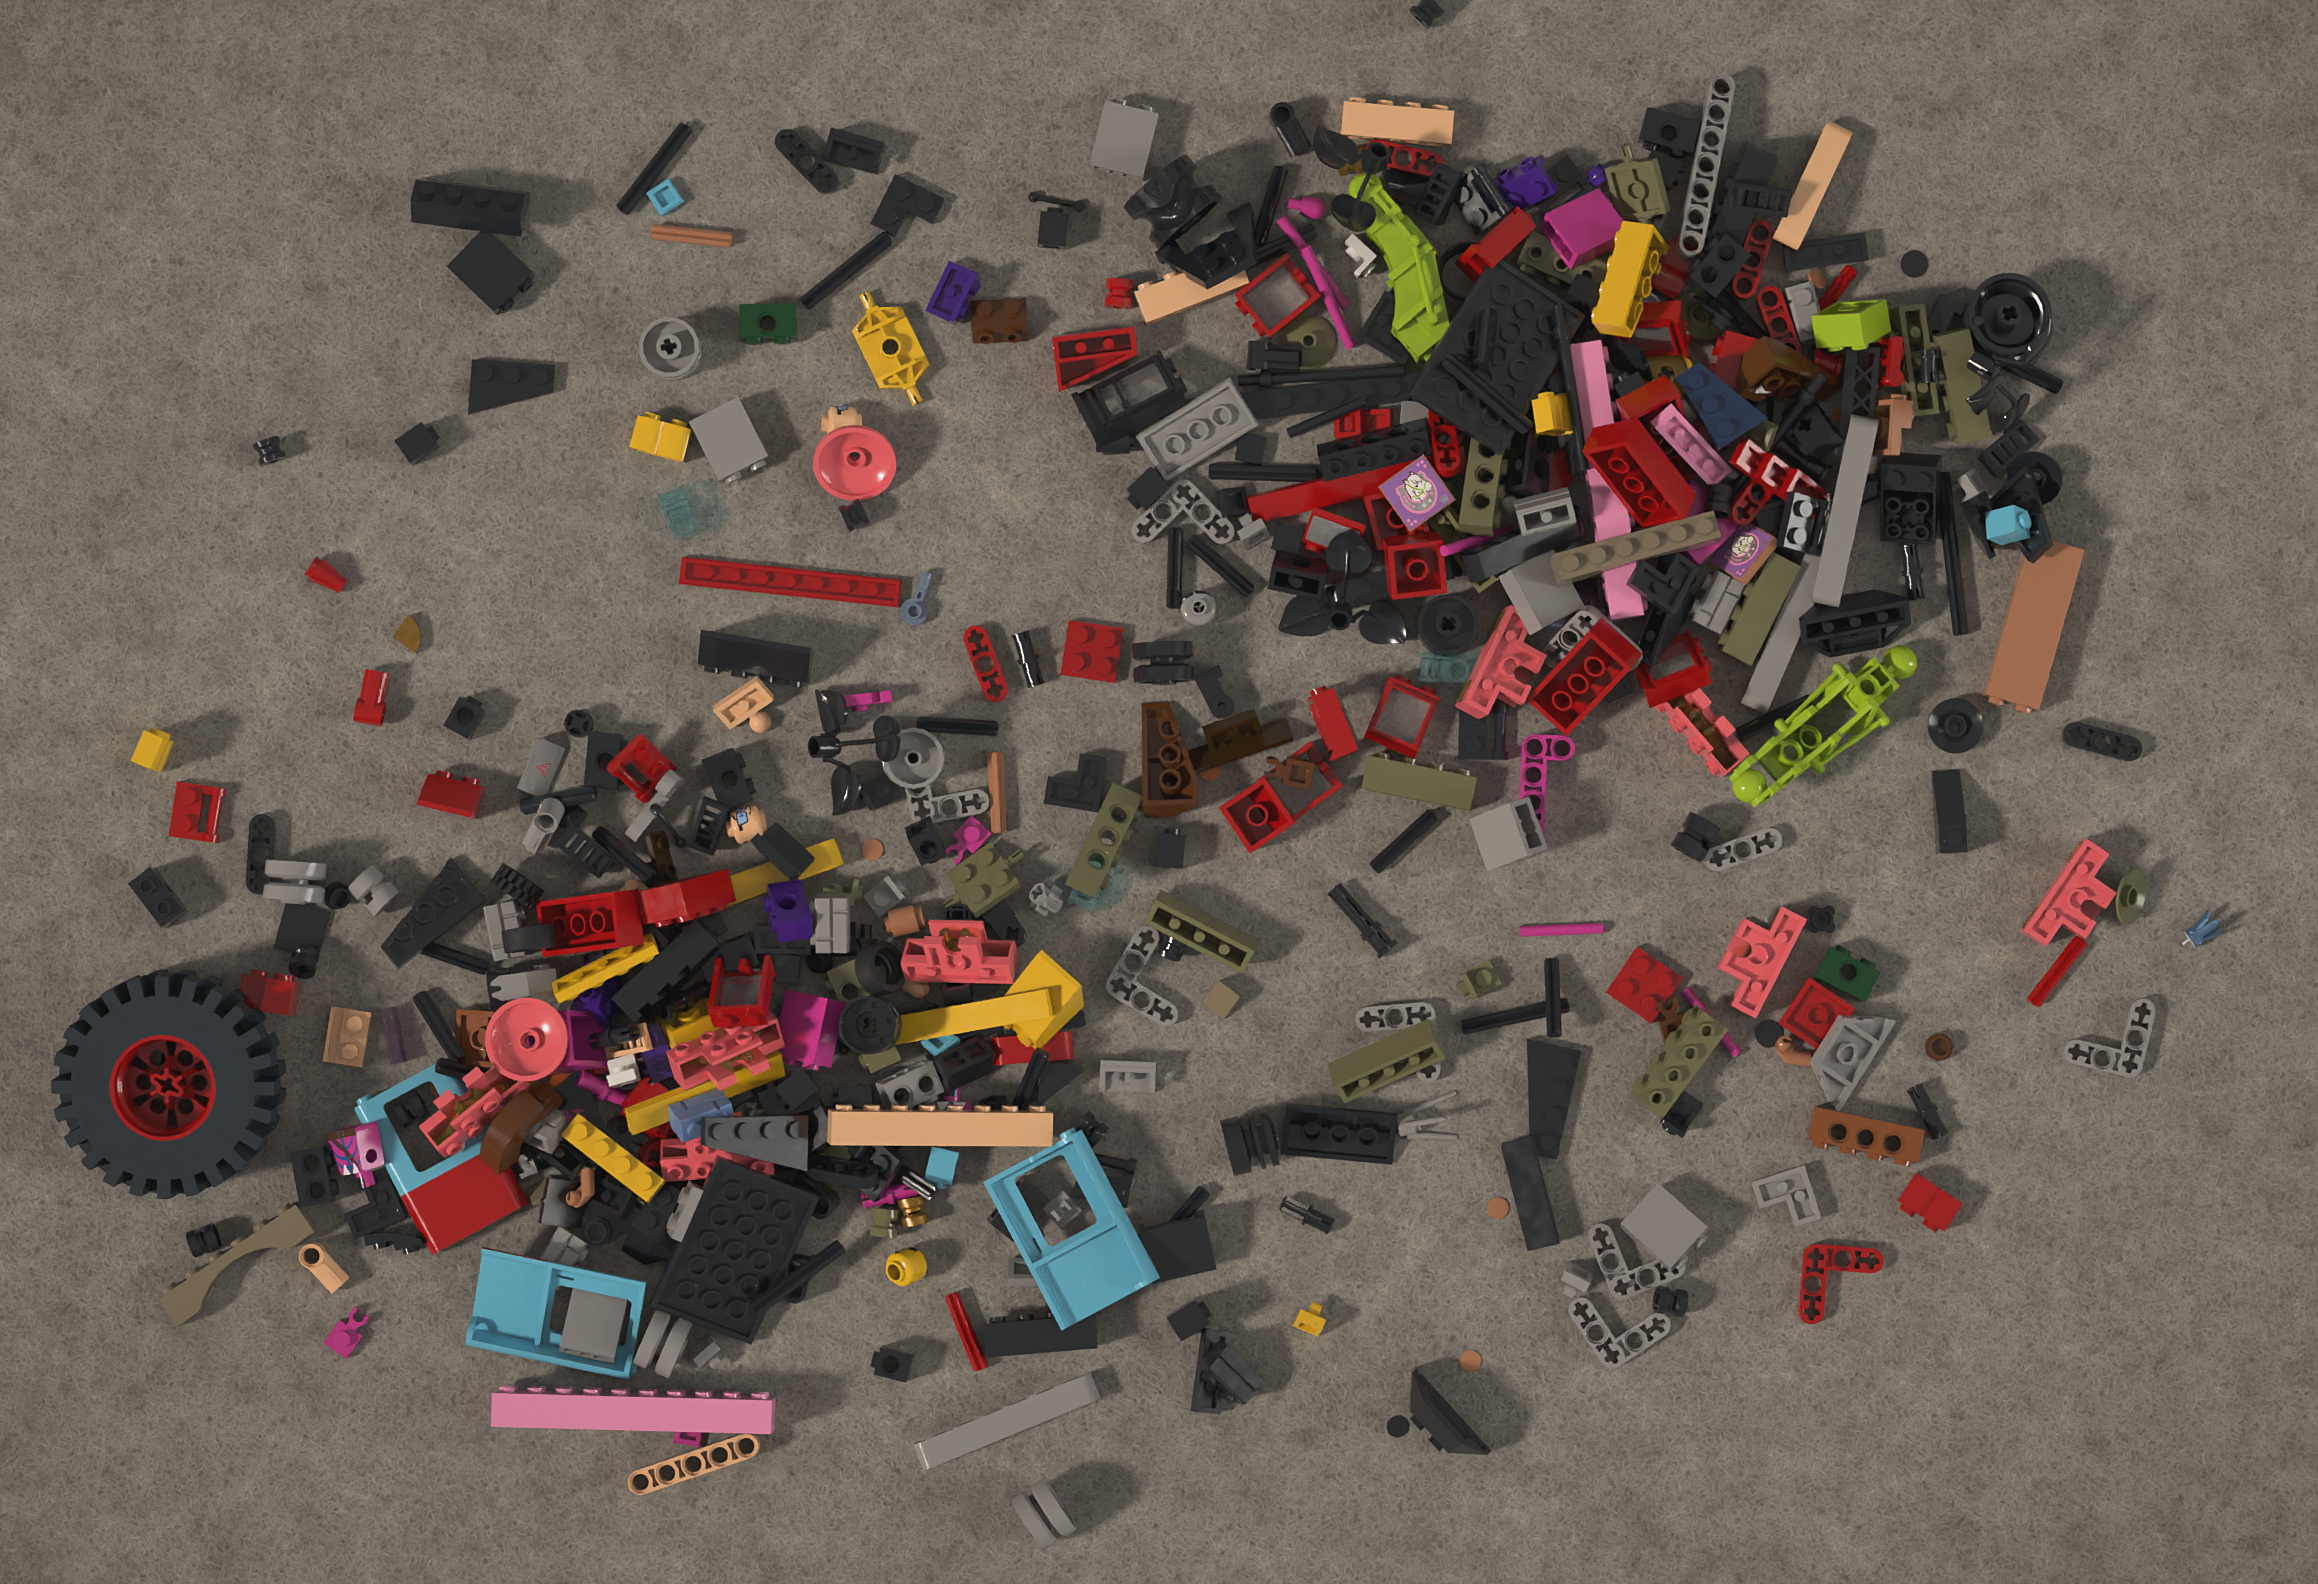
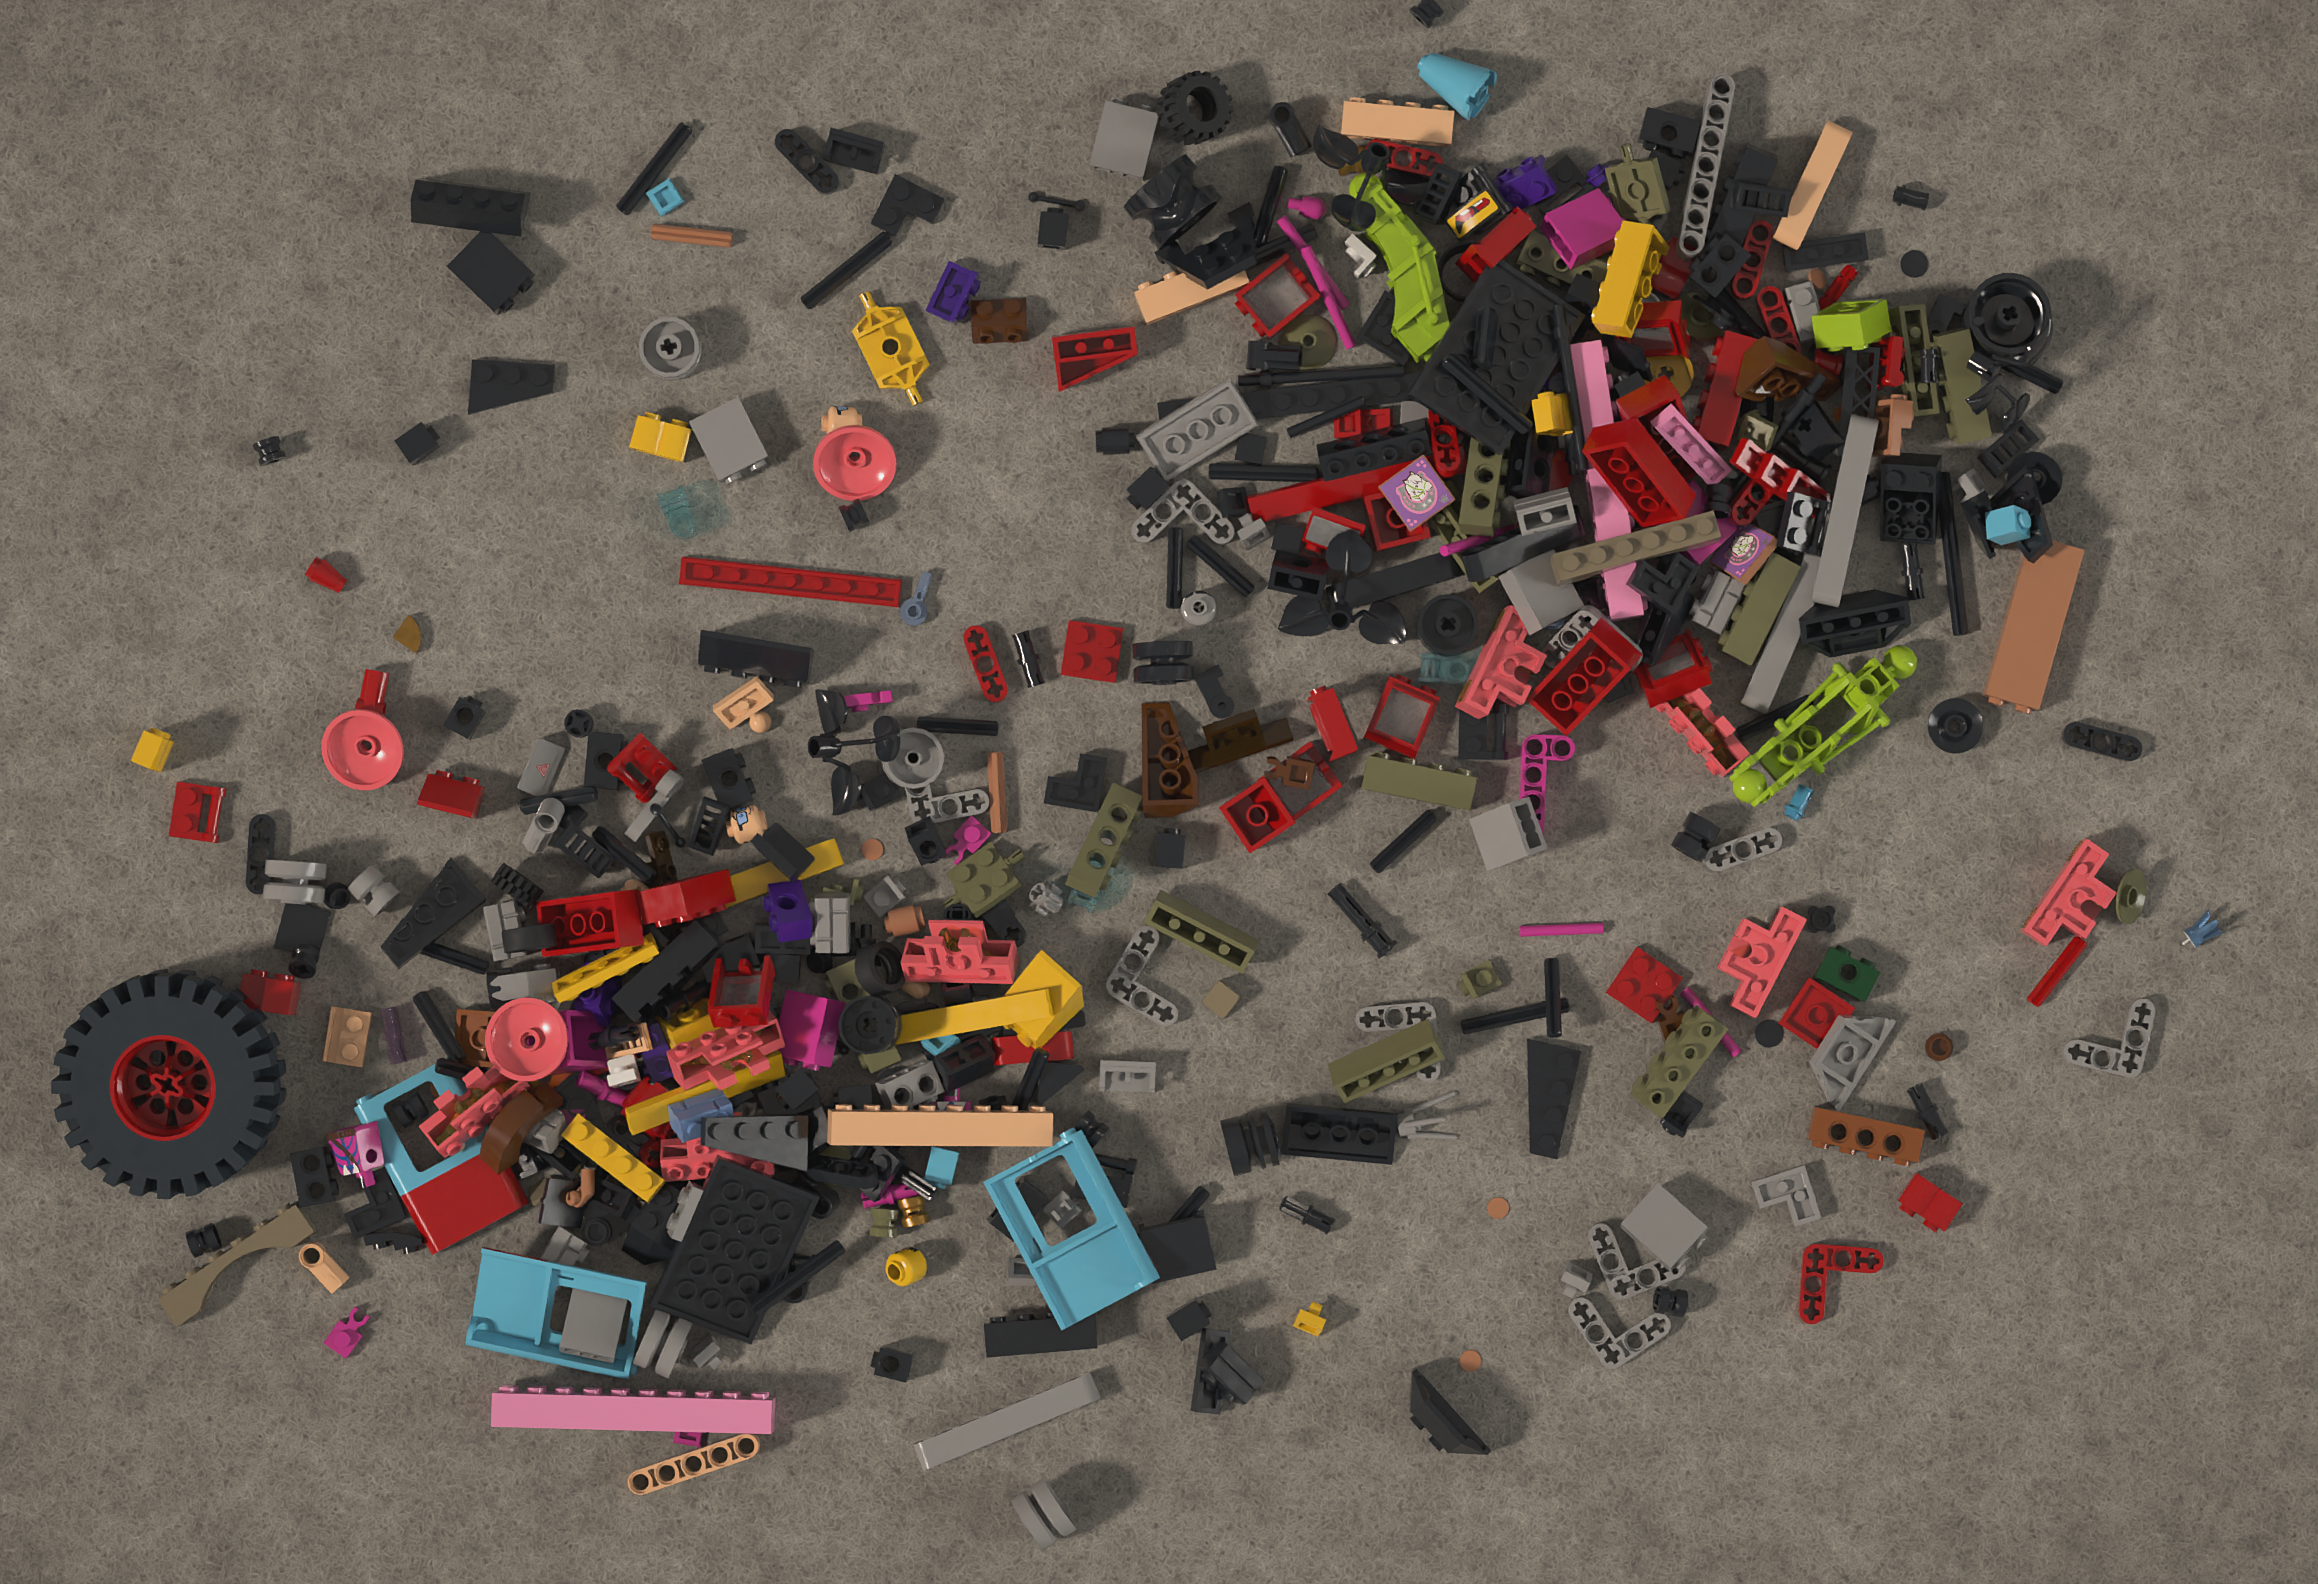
black brick [128,867,189,928] -> none
dark green brick [739,303,797,345] -> none
red axle [945,1292,988,1372] -> none
black door [1071,350,1188,449] -> none
red wheel [1104,278,1134,309] -> none
black wheel [1156,934,1188,962] -> none
orange piece [1200,766,1221,781] -> none
red brick [1383,531,1447,600] -> none
black piece [1386,1416,1408,1438] -> none
black slope [1501,1135,1560,1251] -> none
dark blue wedge [1673,363,1768,451] -> none
nougat arm [1775,1035,1812,1067] -> none
black slope [1931,770,1968,854] -> none
none -> coral dish [321,709,404,790]
none -> black tyre [1157,71,1233,145]
none -> medium azure cone [1417,52,1497,120]
none -> slope [1444,186,1504,243]
none -> dark azure pin [1784,784,1814,821]
none -> black pin [1892,185,1929,211]

